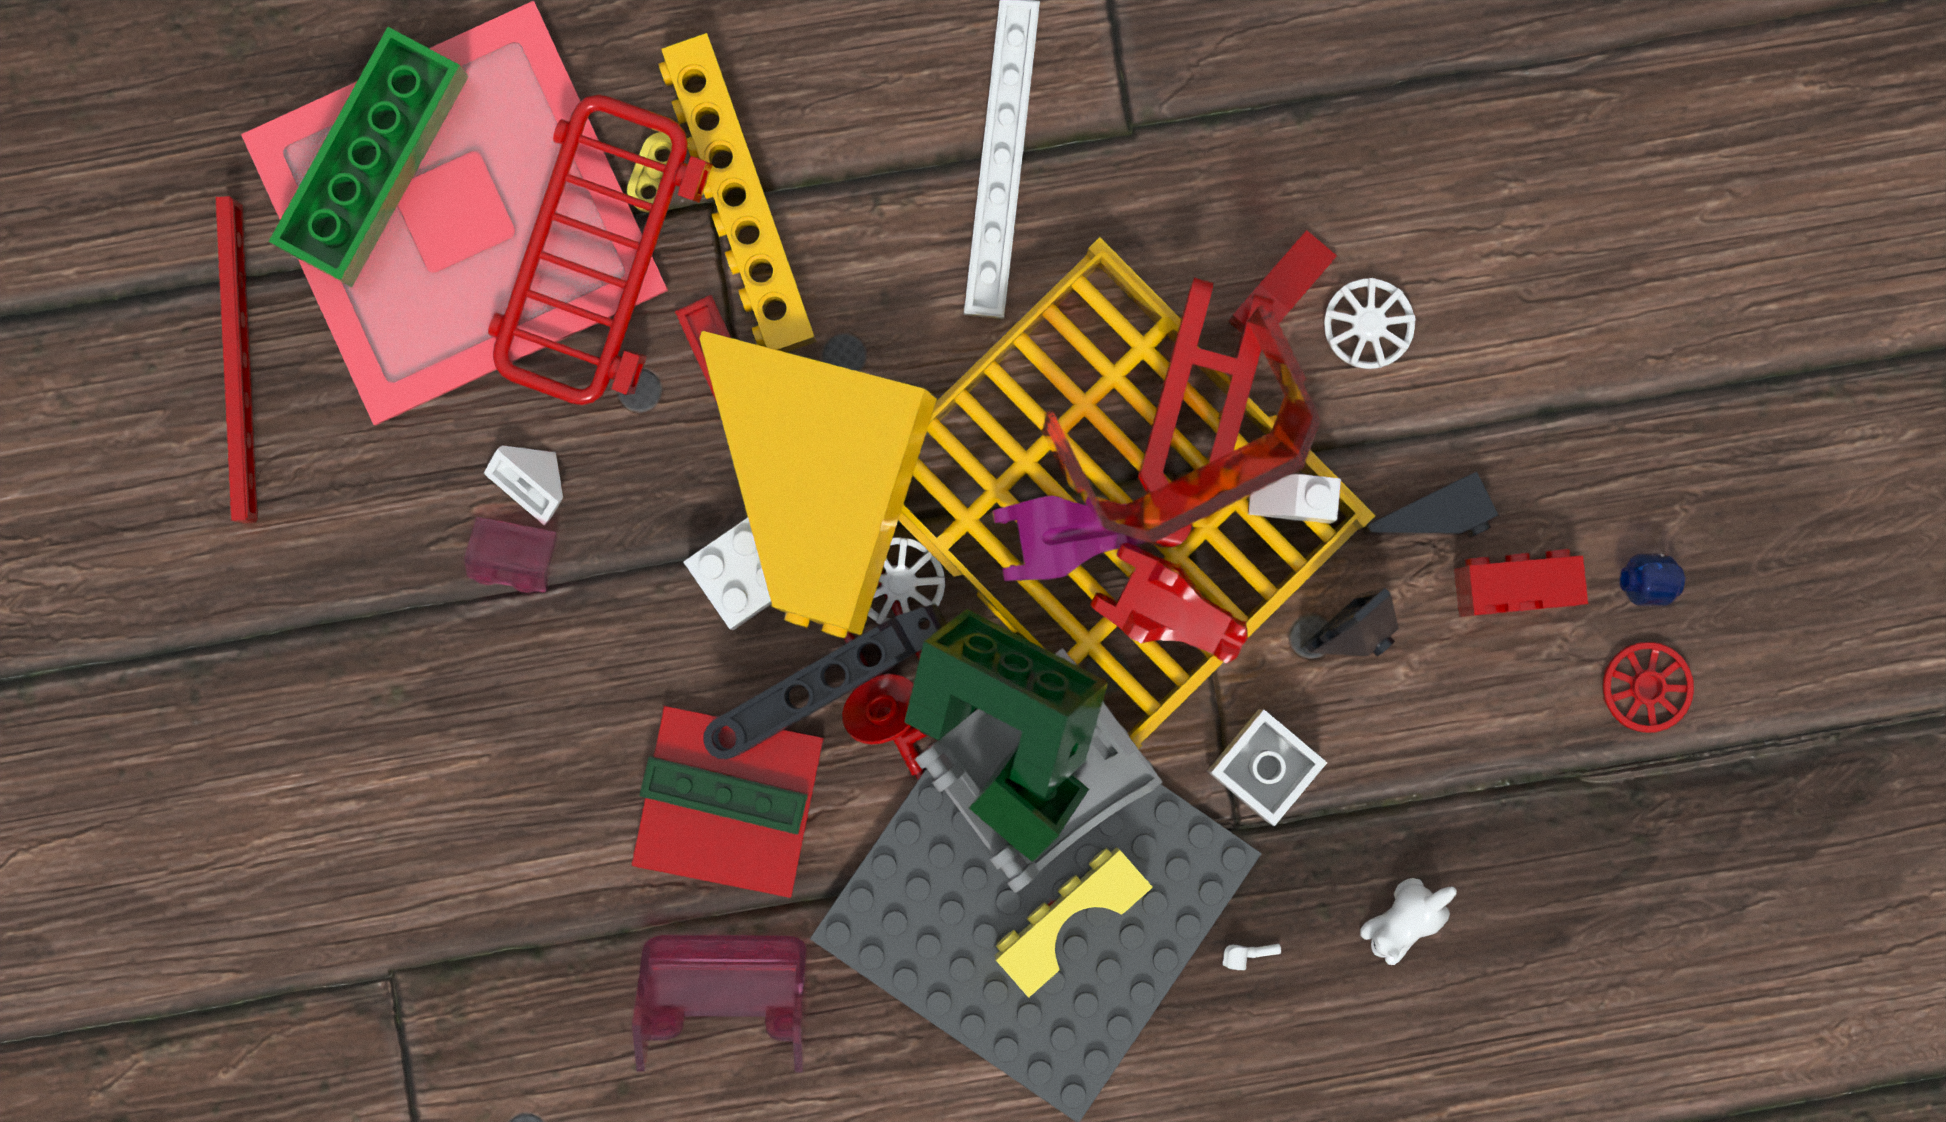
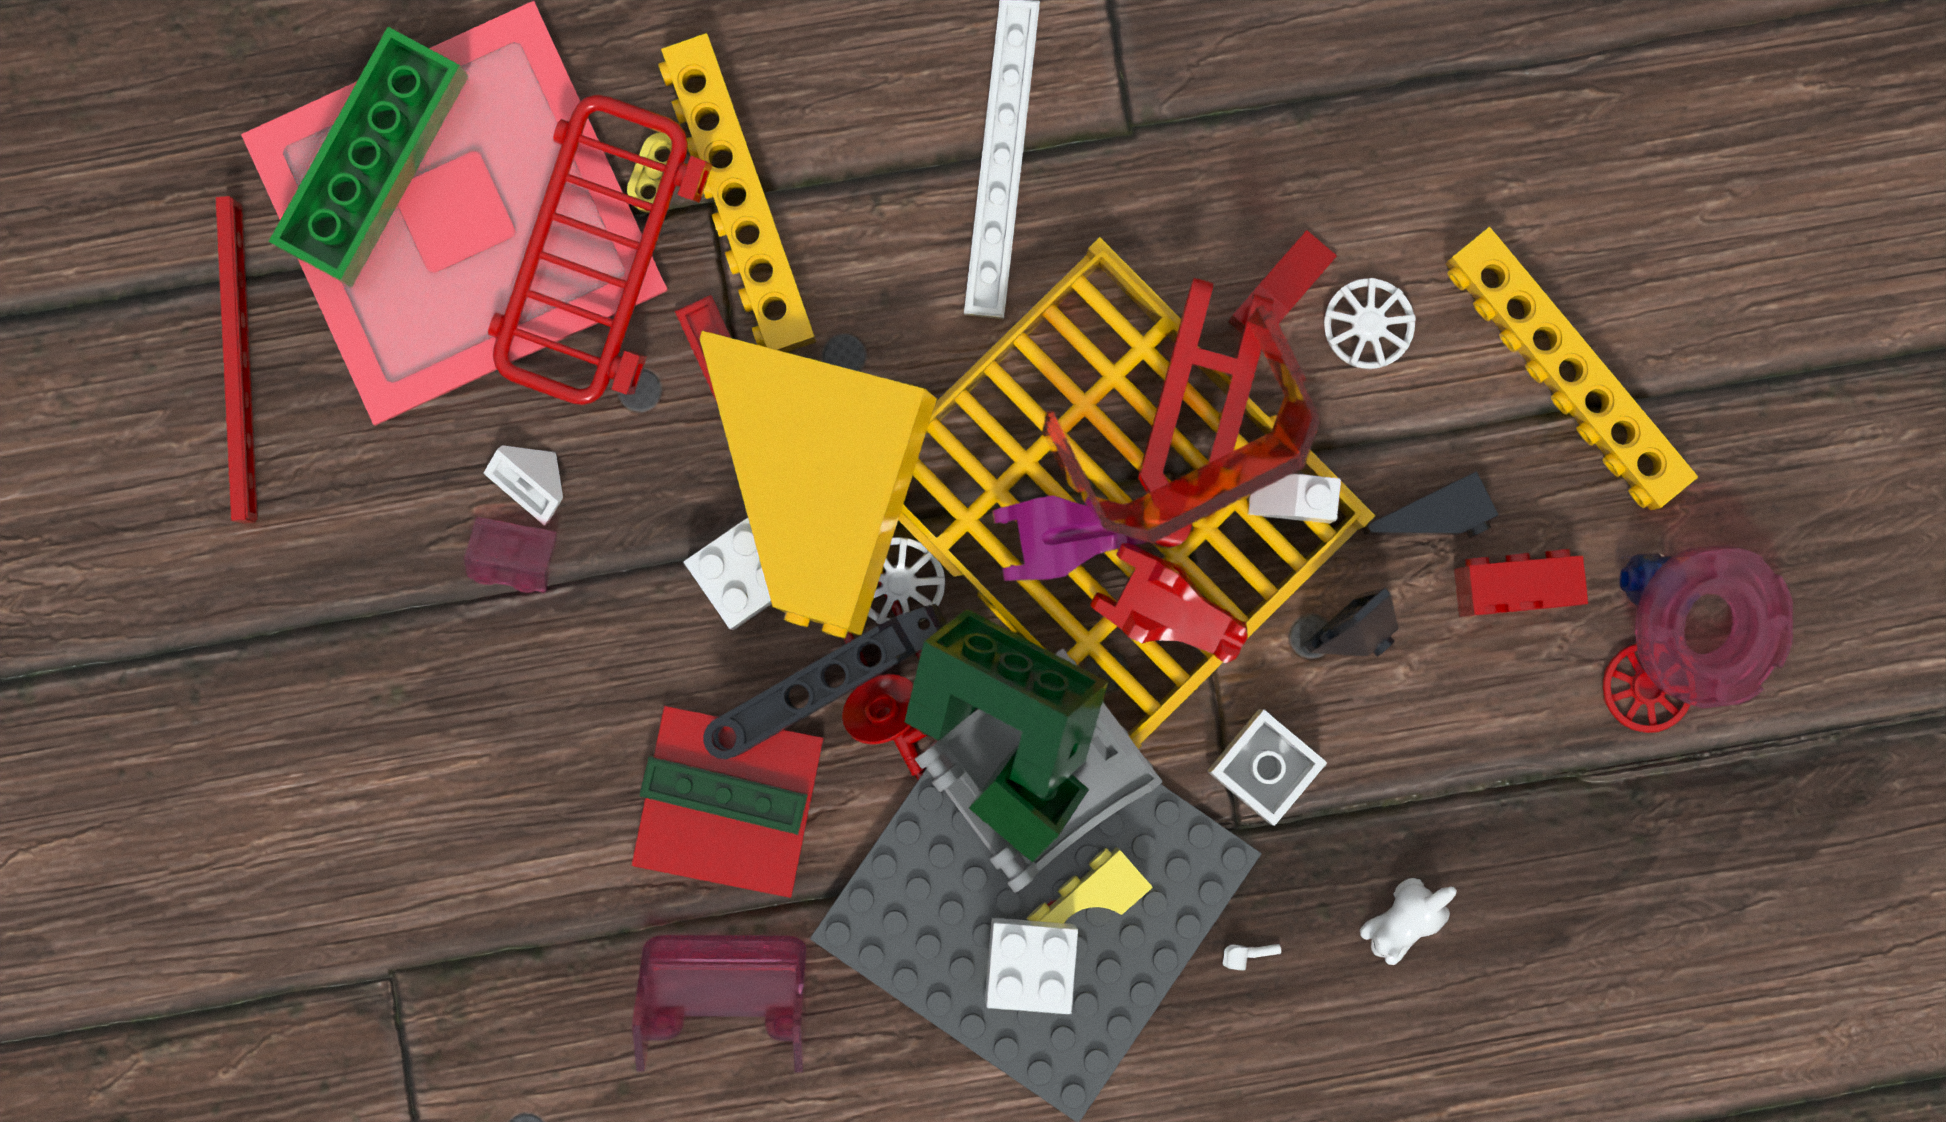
none -> white brick [985,918,1078,1014]
none -> yellow brick [1445,227,1698,510]
none -> clear pink piece [1635,545,1793,708]

